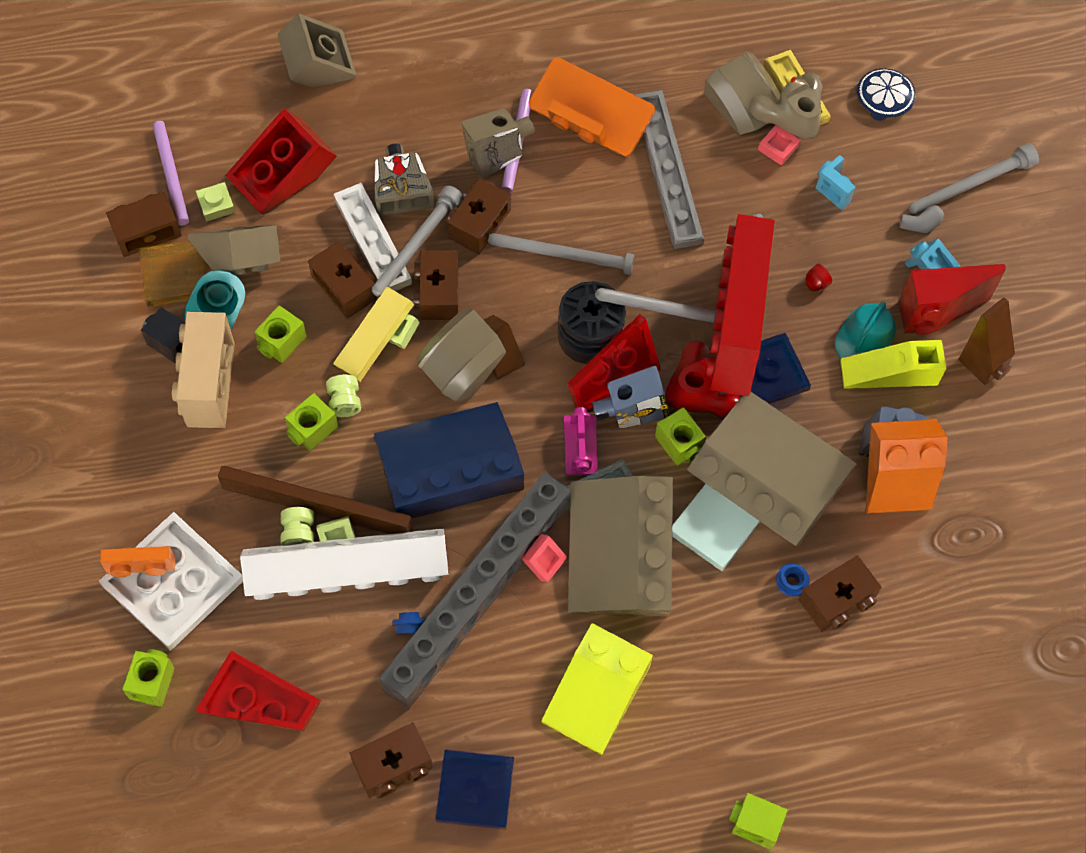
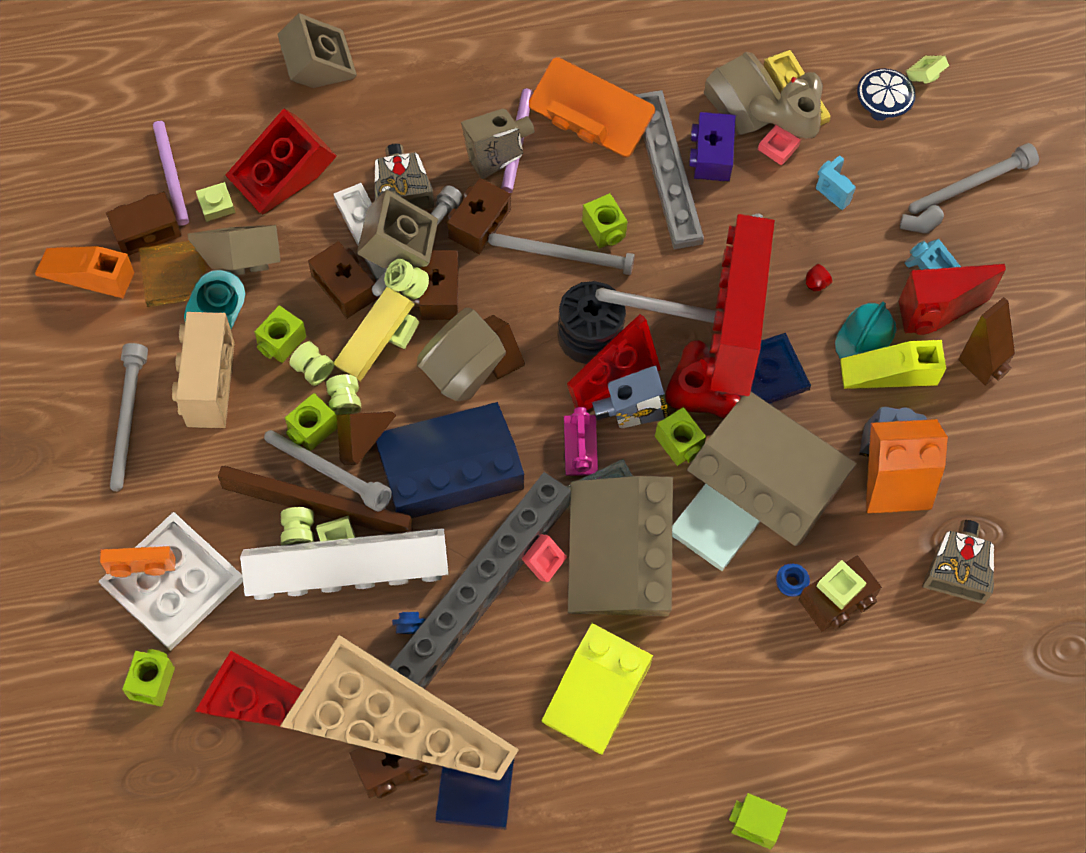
black brick [141,307,185,364] -> none
none -> orange slope [35,246,135,298]
none -> light grey piece [110,343,148,492]
none -> light grey piece [264,430,392,512]
none -> tan wing [280,635,519,780]
none -> yellowish green wheel [289,341,334,386]
none -> reddish brown slope [337,411,396,465]
none -> dark tan slope [357,189,438,268]
none -> yellowish green wheel [384,259,429,300]
none -> lime brick [582,193,628,249]
none -> dark purple brick [689,112,735,182]
none -> yellowish green plate [816,560,867,610]
none -> yellowish green plate [906,56,949,83]
none -> torso [922,520,994,604]

